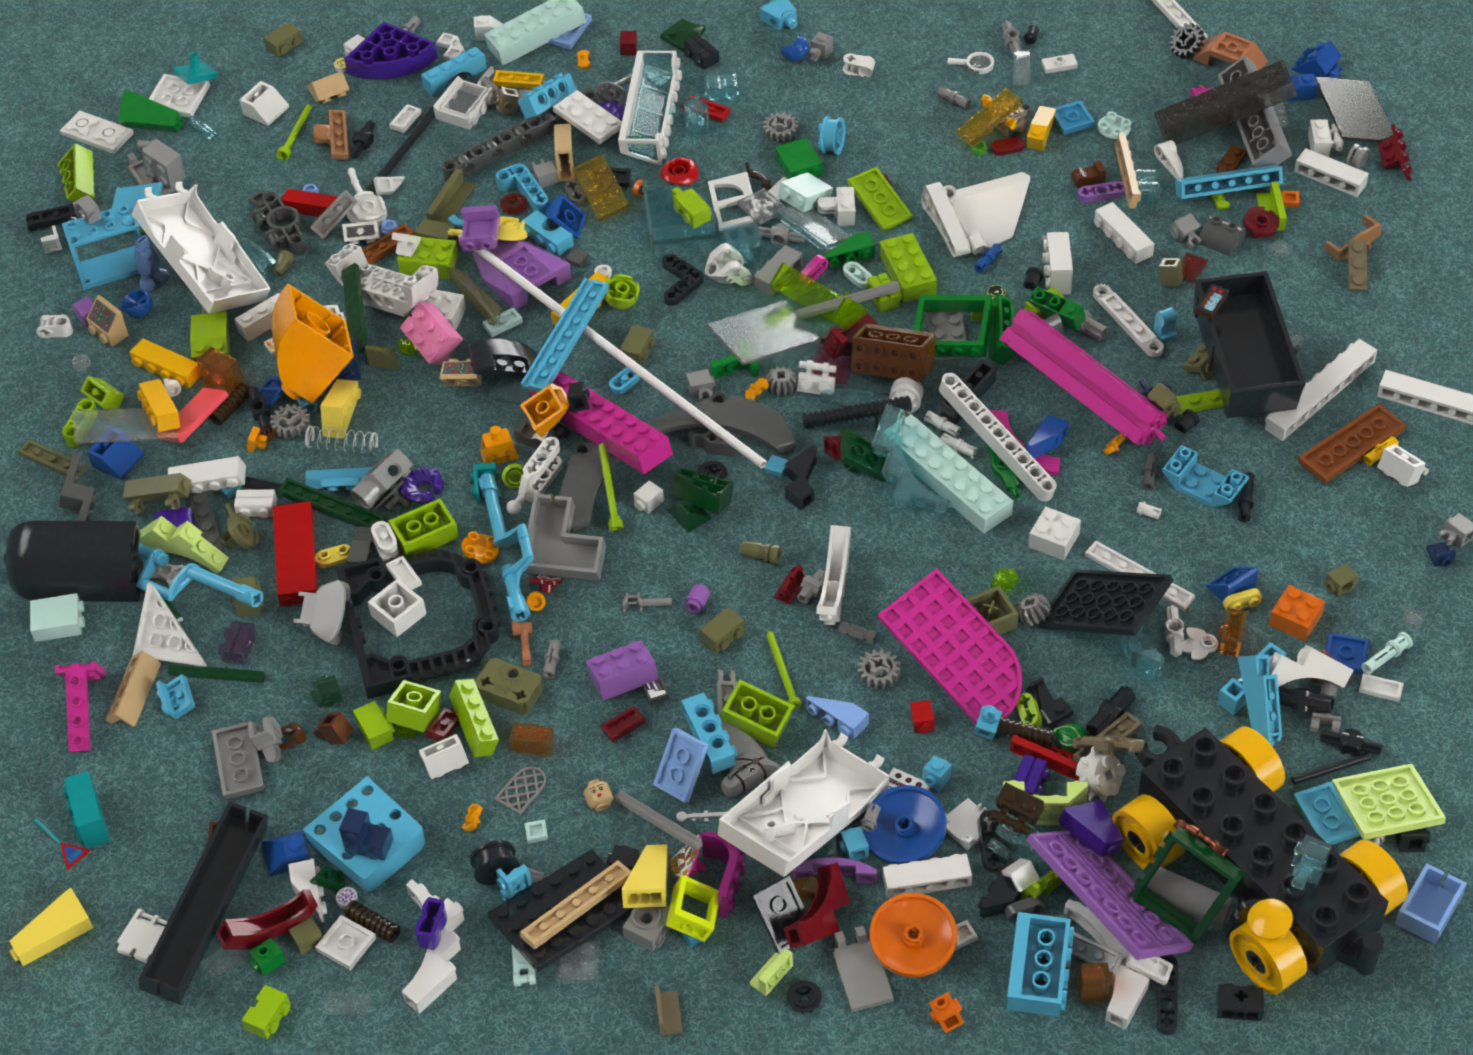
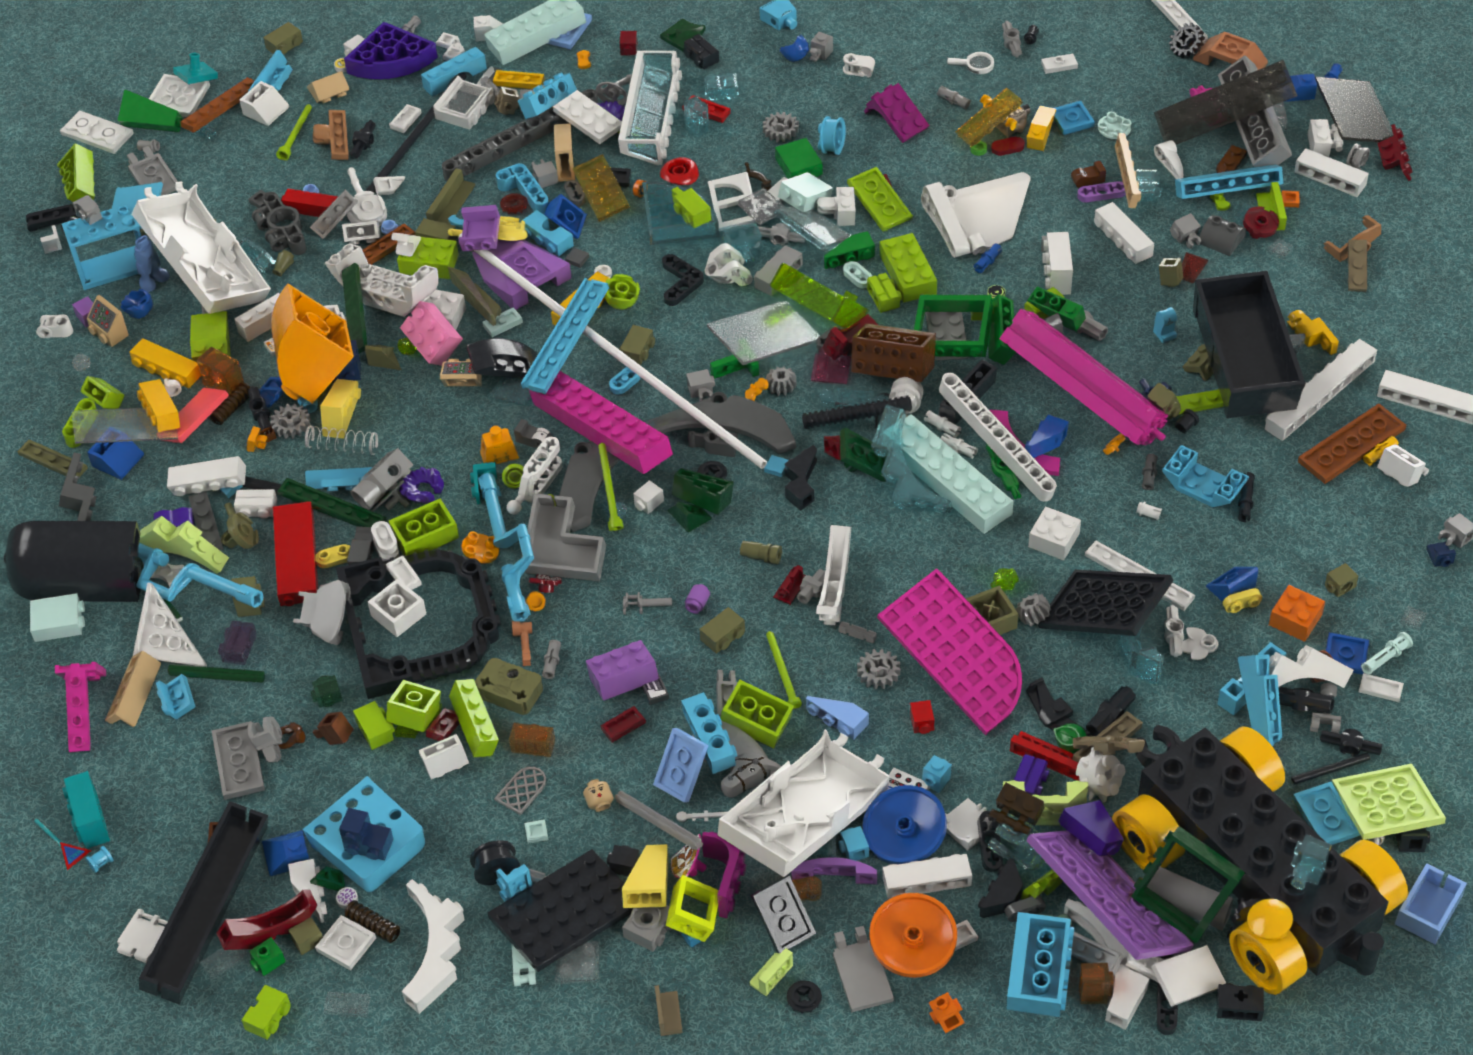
light yellow slope [10,888,93,966] -> none
olive brick [123,473,191,515] -> none
light grey brick [142,139,186,189] -> none
dark purple brick [415,897,447,950] -> none
light orange piece [462,804,483,832] -> none
light orange slope [520,384,570,437] -> none
tan plate [520,860,631,950] -> none
black tile [552,423,571,440] -> none
black brick [567,381,590,412] -> none
dark red arch [784,862,850,948] -> none
light grey axle [796,281,900,320] -> none
white plate [797,360,837,396] -> none
dark pink beam [799,255,829,286] -> none
light grey pin [861,803,881,832] -> none
medium azure brick [973,705,1002,740] -> none
dark brown piece [996,716,1055,748] -> none
white panel [1001,858,1040,892] -> none
clear brick [1013,50,1030,85] -> none
lime beam [1016,693,1042,728] -> none
black bush [1023,267,1044,291] -> none
white plate [1093,284,1164,357] -> none
copper piece [1173,819,1229,857] -> none
tile [1195,284,1229,319] -> none
clear orange brick [1218,608,1248,657] -> none
blue slope [1292,41,1342,79] -> none
none -> medium azure bush [85,846,114,873]
none -> dark orange plate [181,77,255,133]
none -> medium azure bracket [248,50,293,92]
none -> magenta bracket [864,83,930,143]
none -> white tile [1151,945,1226,1007]
none -> yellow plate [1287,310,1339,355]

